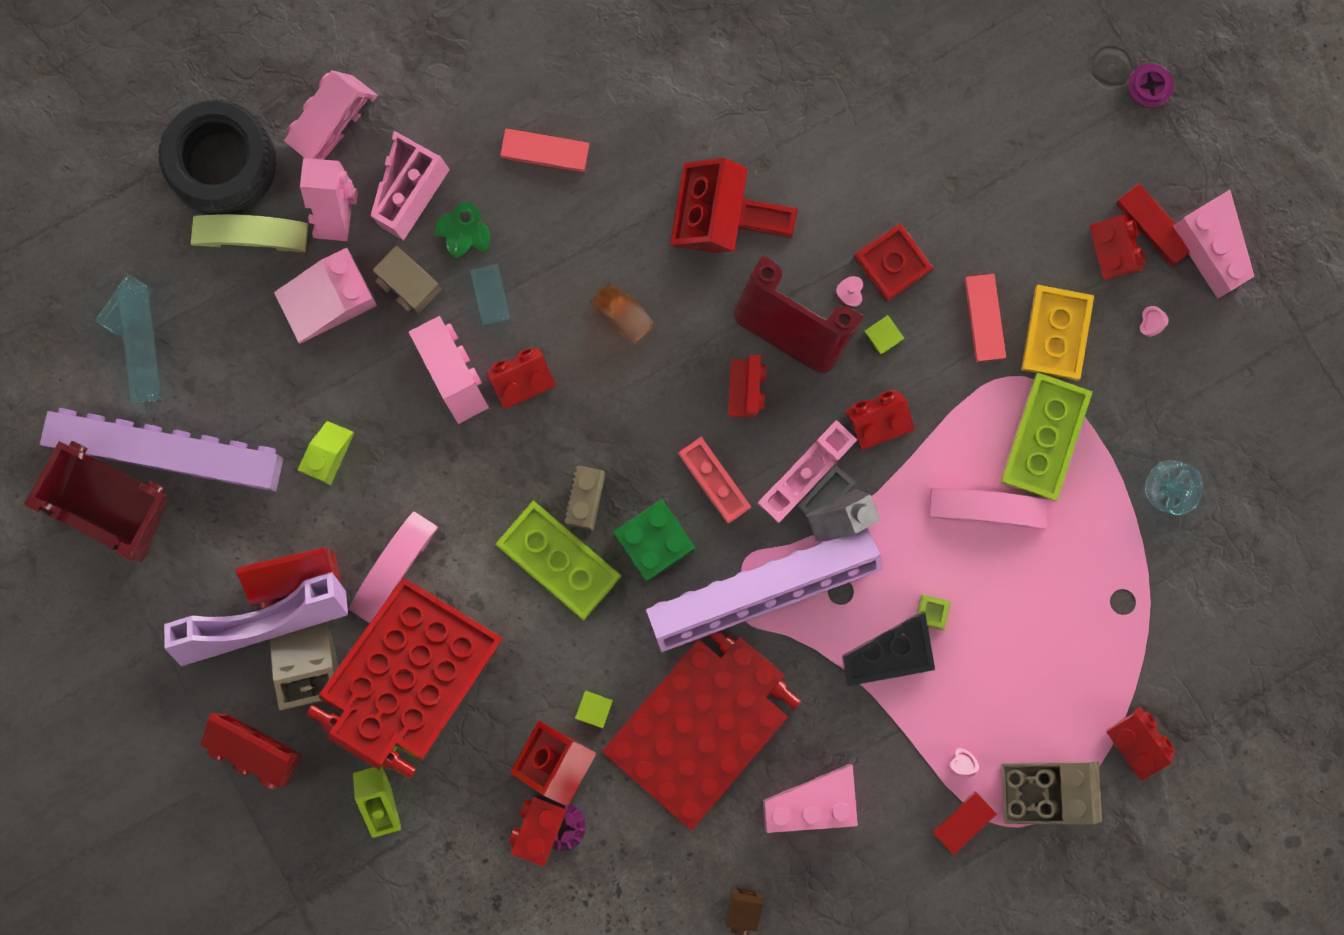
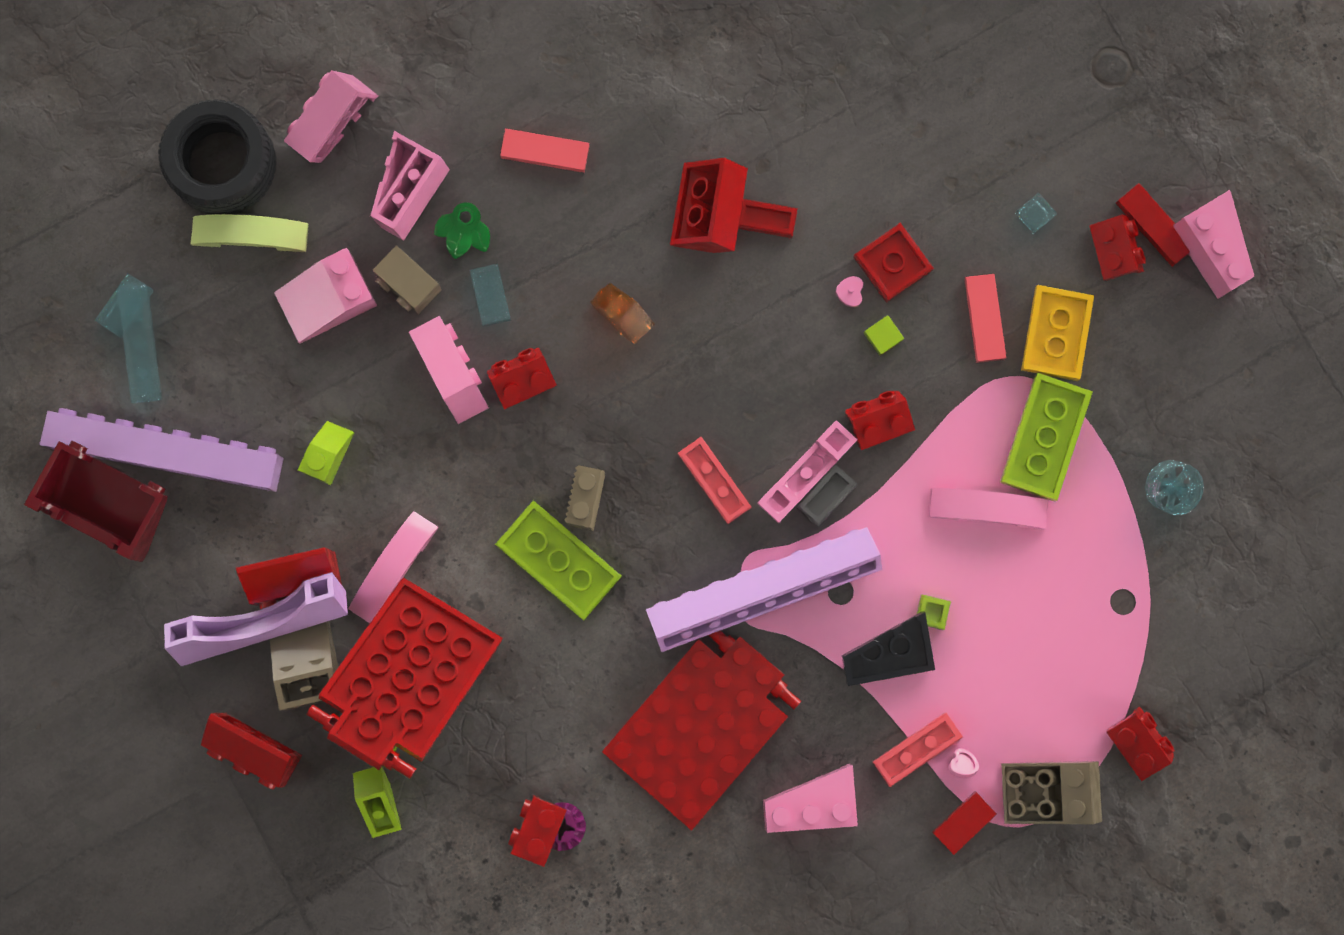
bright pink wedge [300,158,358,241] -> none
red slope [510,721,596,806] -> none
lime tile [575,690,613,728] -> none
green brick [613,499,695,583] -> none
reddish brown slope [725,887,764,935] -> none
red bracket [728,354,766,418] -> none
dark red windscreen [734,255,864,373] -> none
flat silver slope [806,489,880,542] -> none
magenta gear [1128,63,1174,109] -> none
bright pink piece [1140,306,1169,337] -> none
none -> coral tile [872,712,963,787]
none -> clear light blue tile [1016,193,1057,234]

